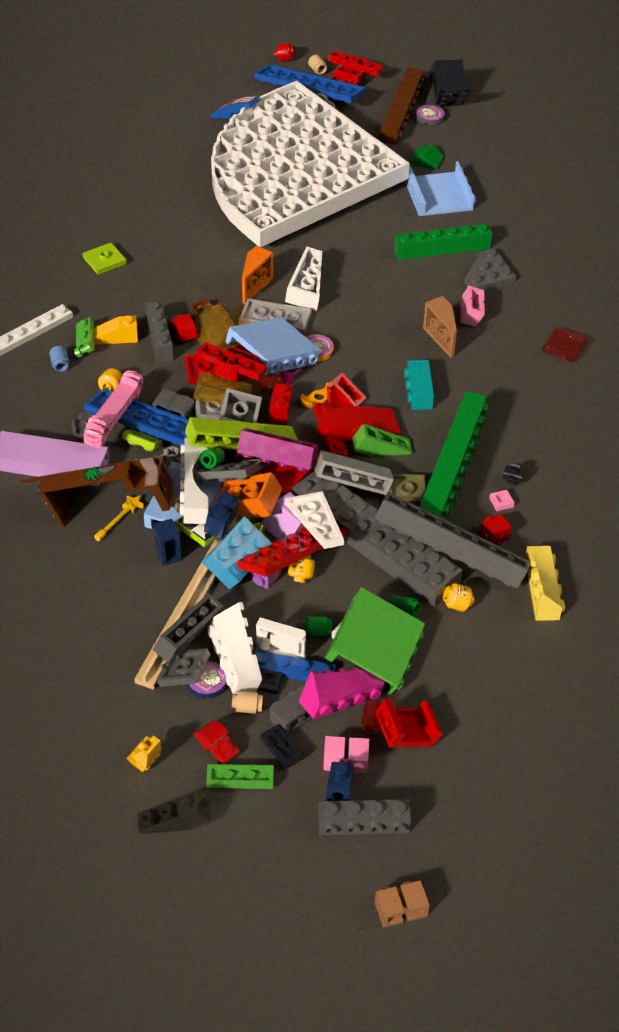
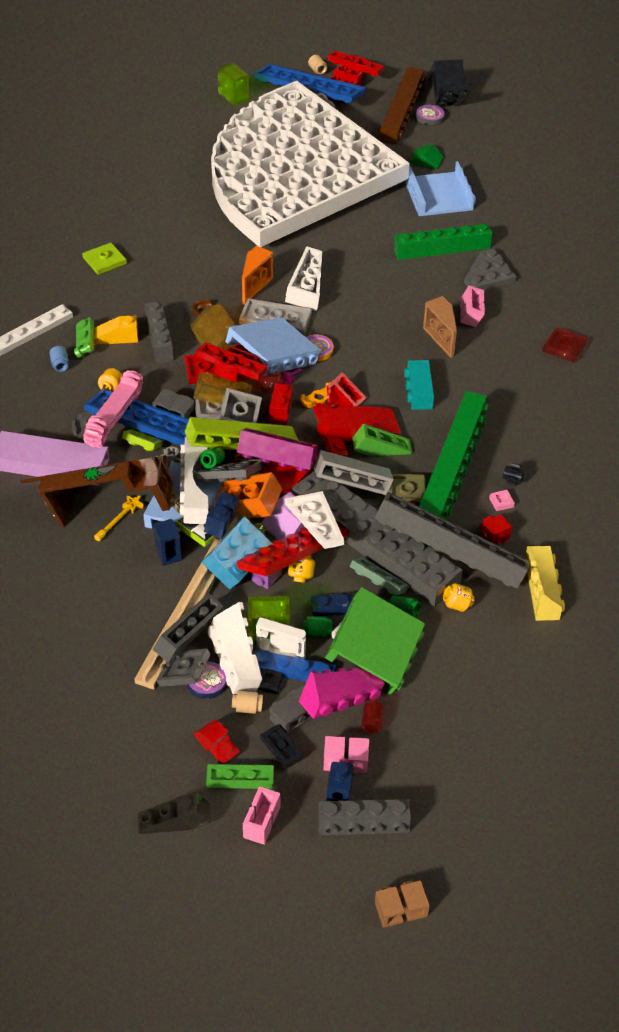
yellow hand [126,736,161,772] -> none
red brick [168,314,197,342] -> none
blue slope [210,96,260,119] -> none
red head [274,42,296,62] -> none
red panel [375,699,442,748] -> none
none -> clear neon green brick [218,62,249,106]
none -> bright pink piece [243,786,280,845]
none -> clear neon green brick [248,595,290,641]
none -> dark blue piece [311,593,352,616]
none -> sand green plate [350,557,410,595]

